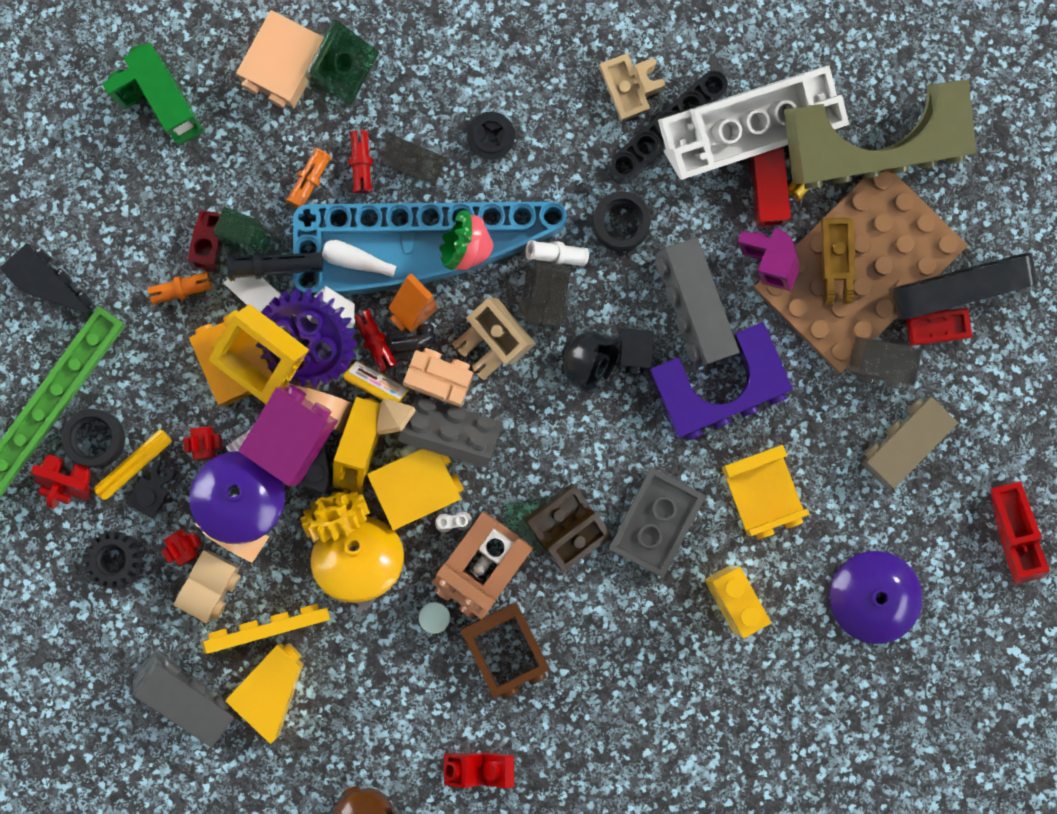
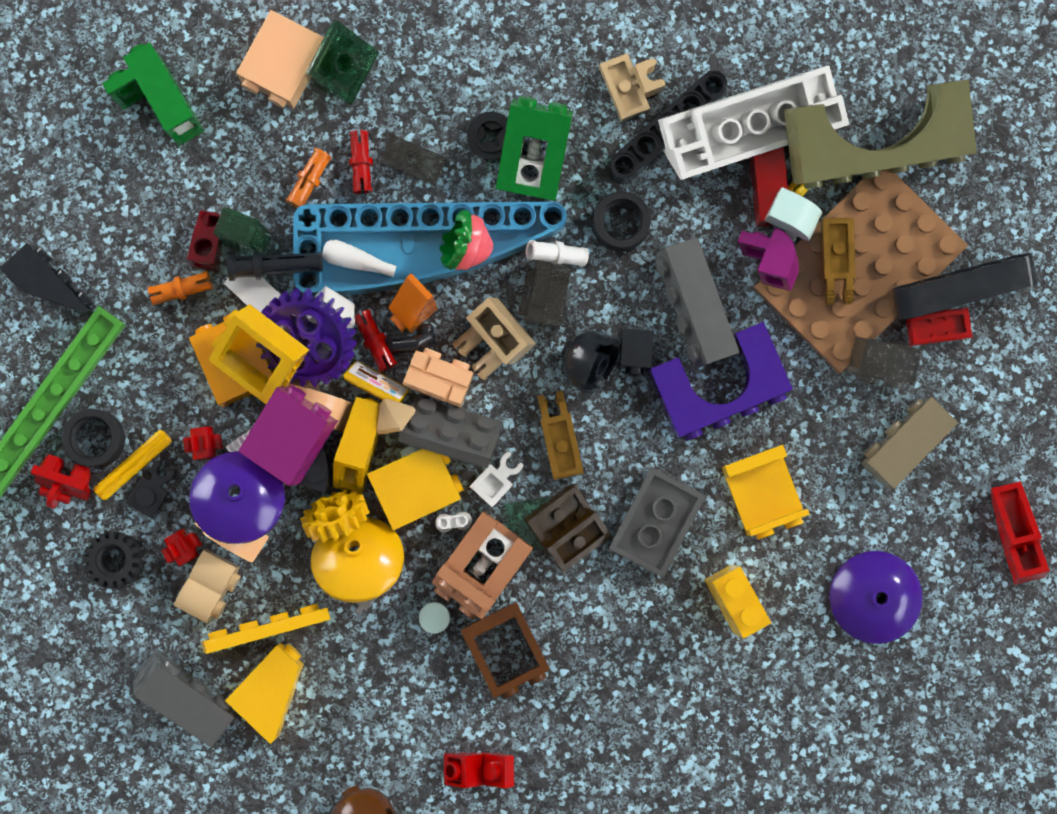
none -> white plate [470,452,523,508]
none -> green brick [496,96,573,201]
none -> pearl gold hinge [537,390,584,480]
none -> light aqua brick [764,187,822,242]

